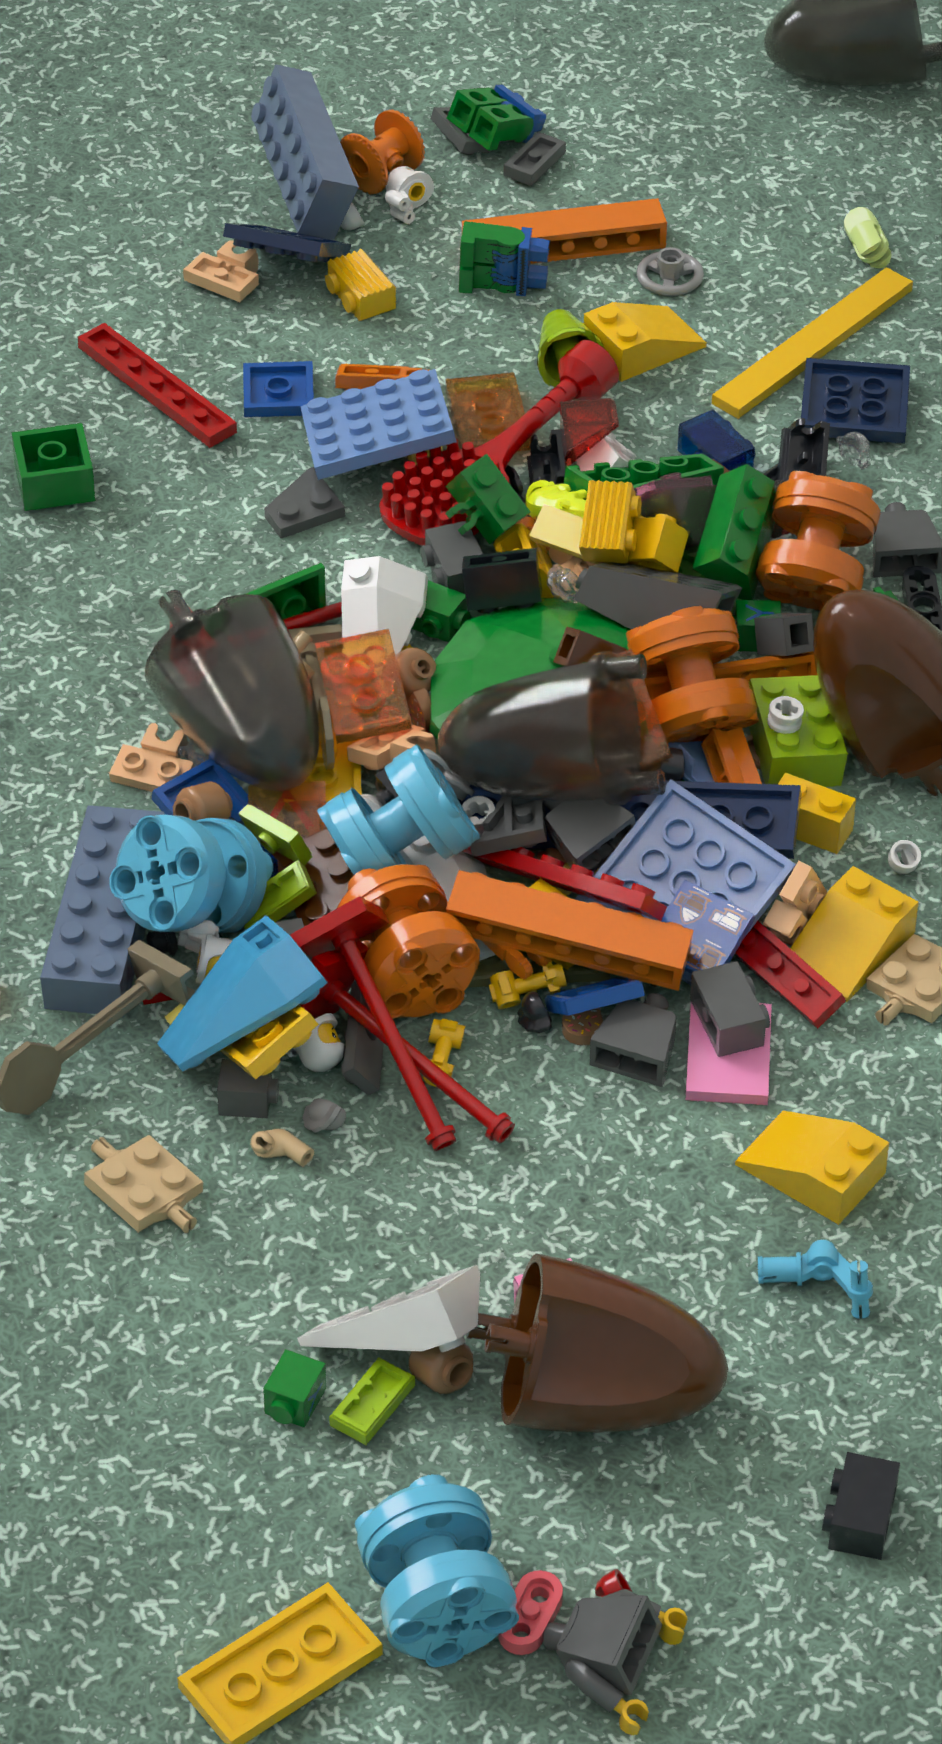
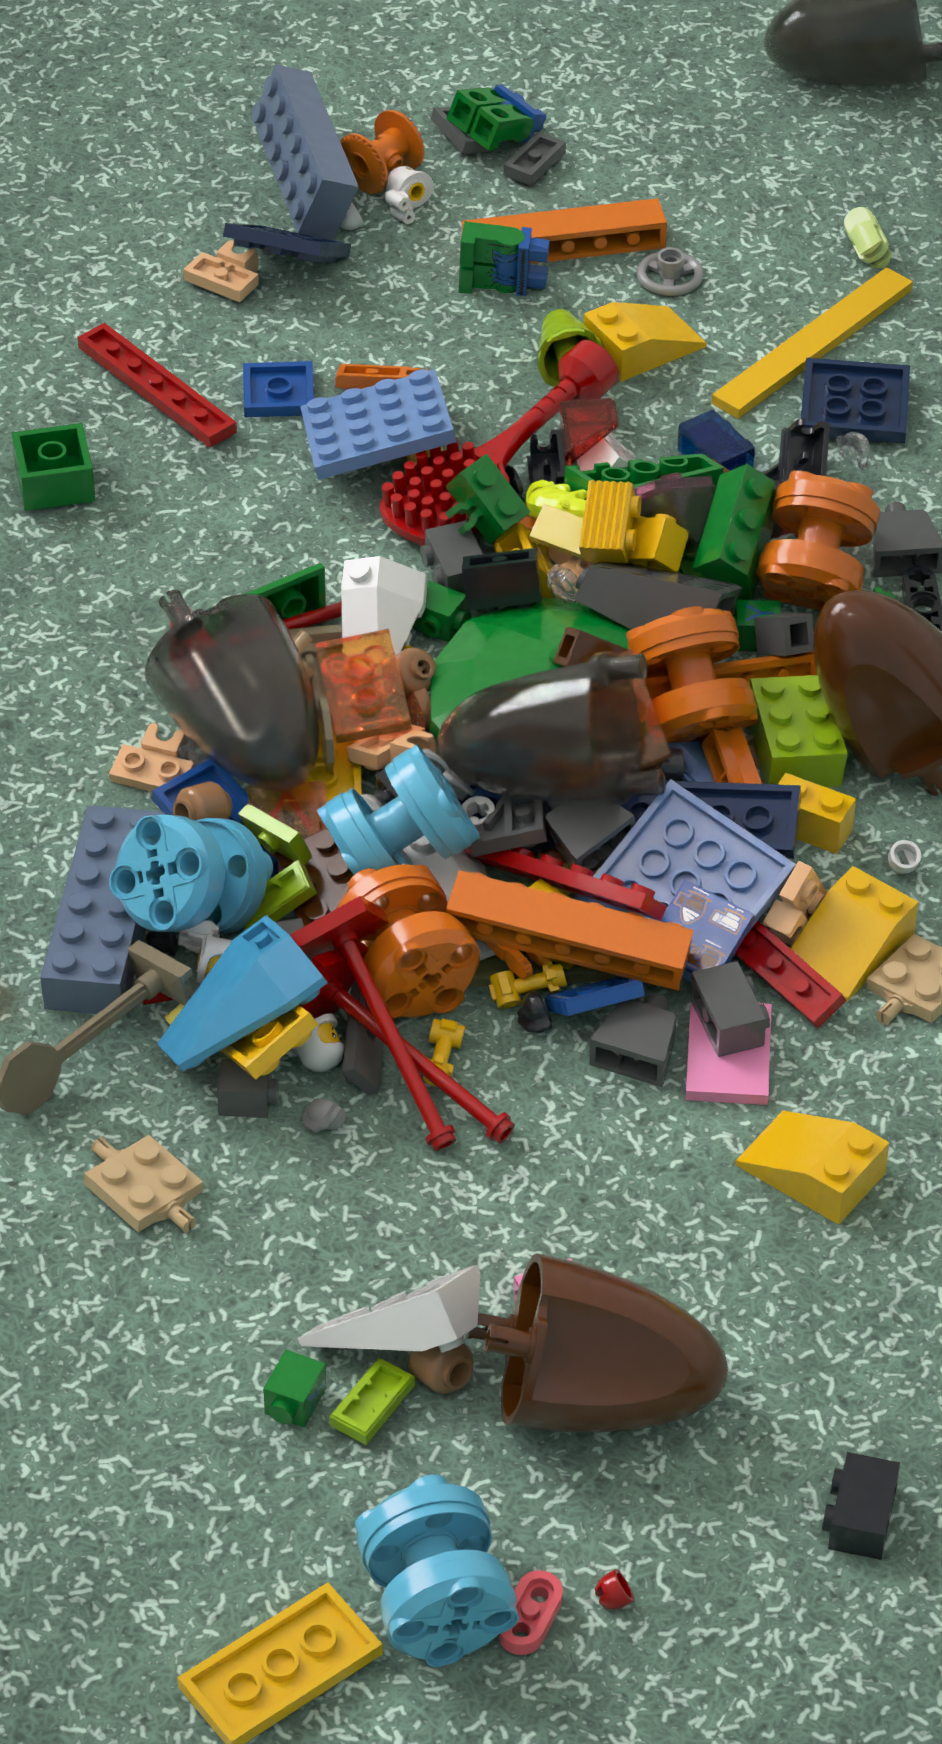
tan arm [250,1129,314,1167] -> none
dark grey wing [264,467,345,539] -> none
yellow brick [325,248,396,321] -> none
clear orange plate [445,372,531,452] -> none
dark grey torso [543,1589,688,1735] -> none
medium nougat tile [562,1008,603,1045] -> none
medium azure pin [758,1240,873,1319] -> none
white bush [767,696,804,734] -> none

